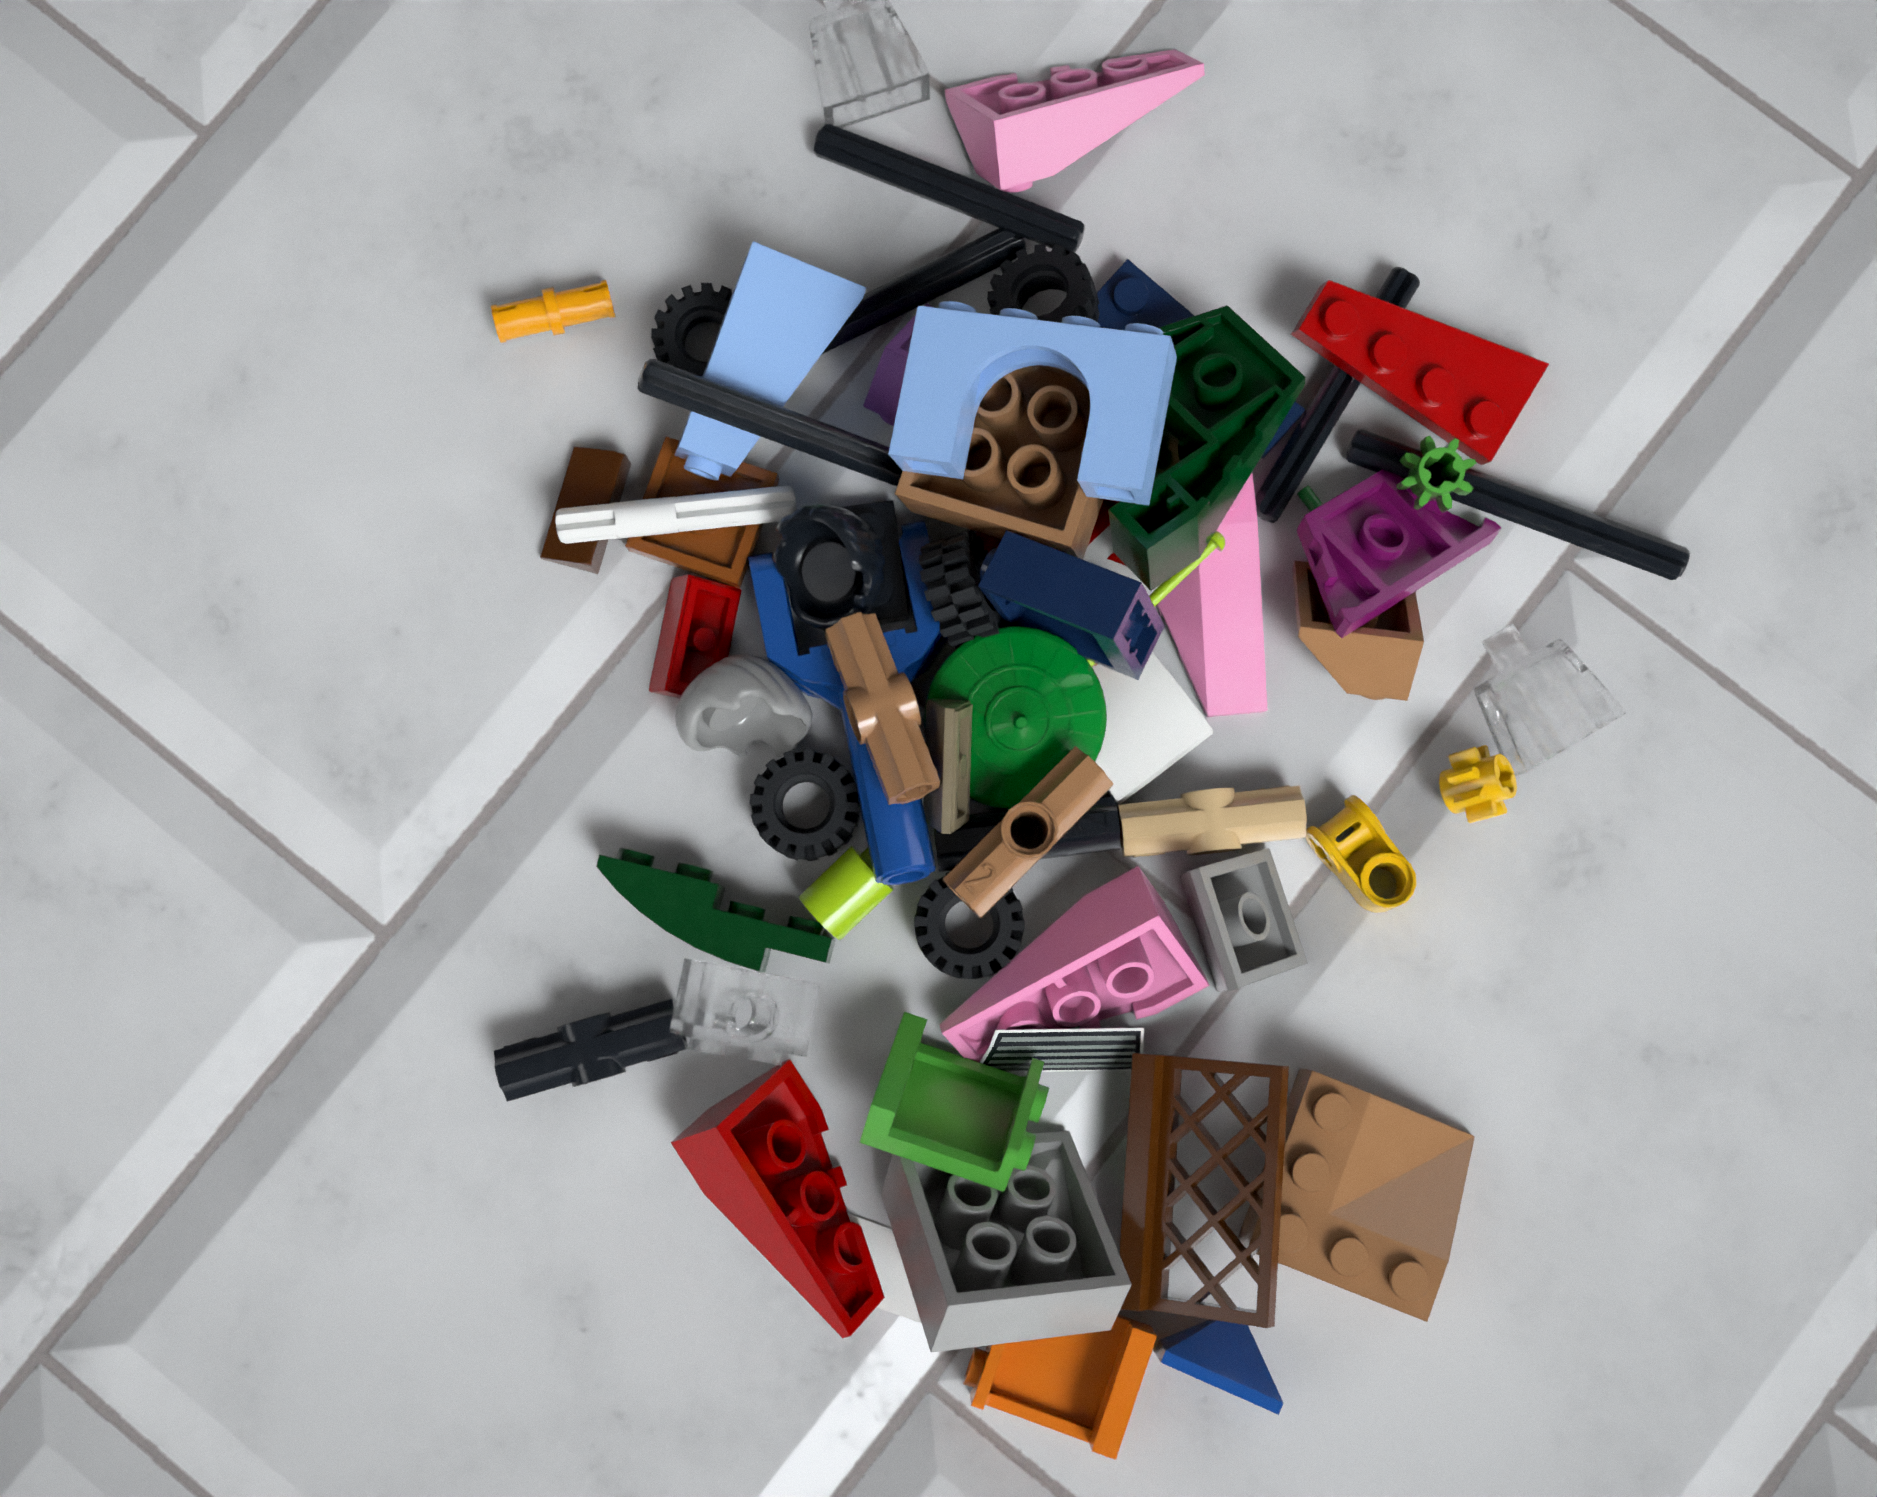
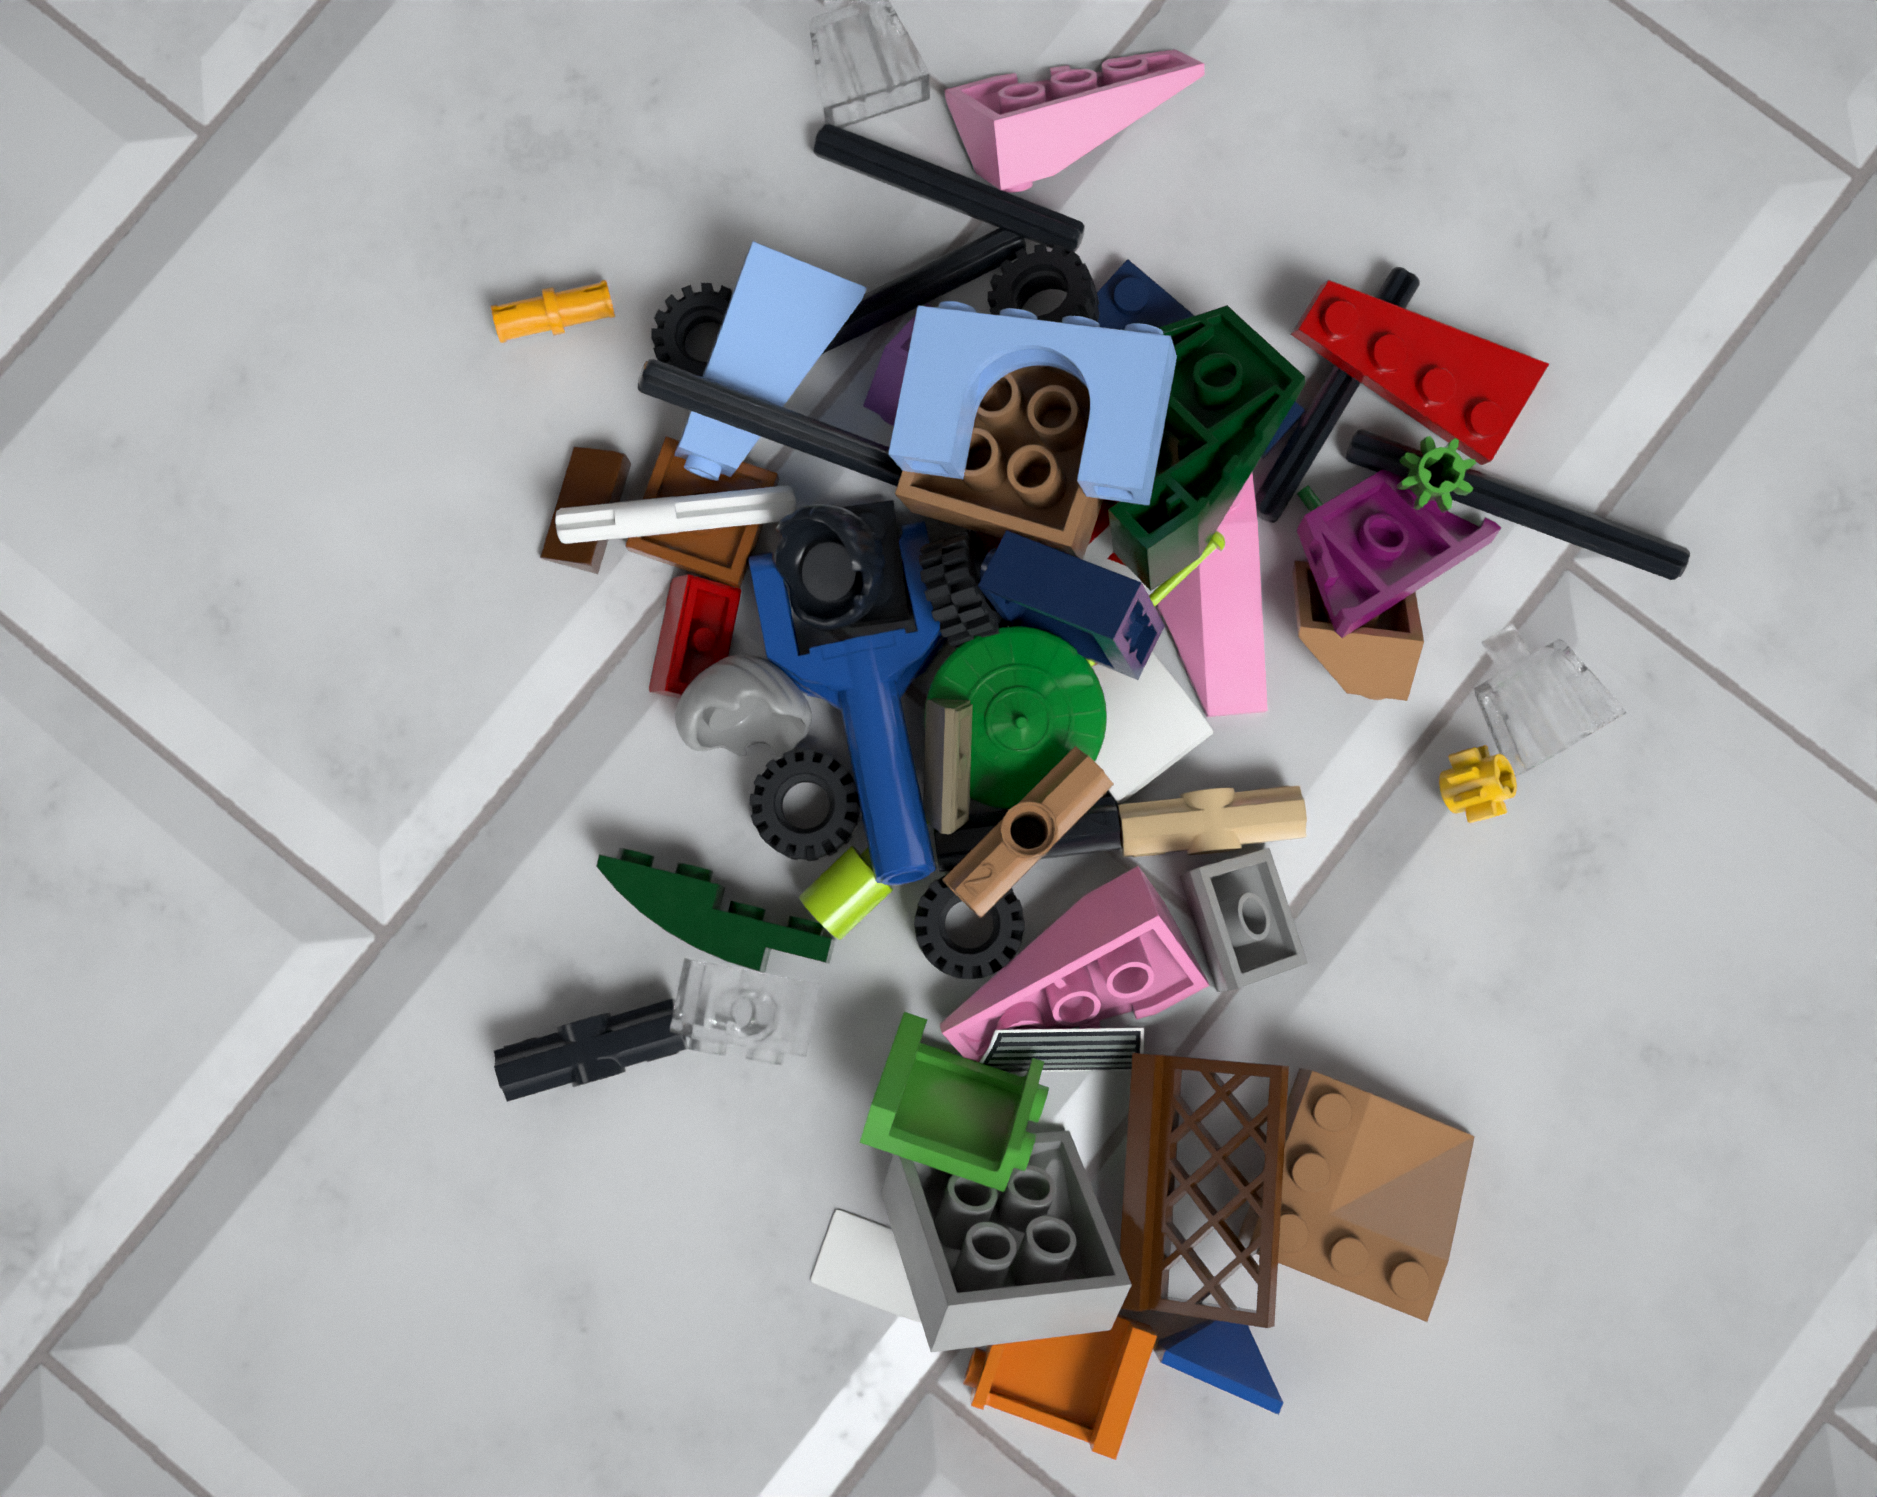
red wedge [671,1059,885,1338] -> none
medium nougat piece [825,612,940,805] -> none
yellow piece [1305,795,1416,913] -> none

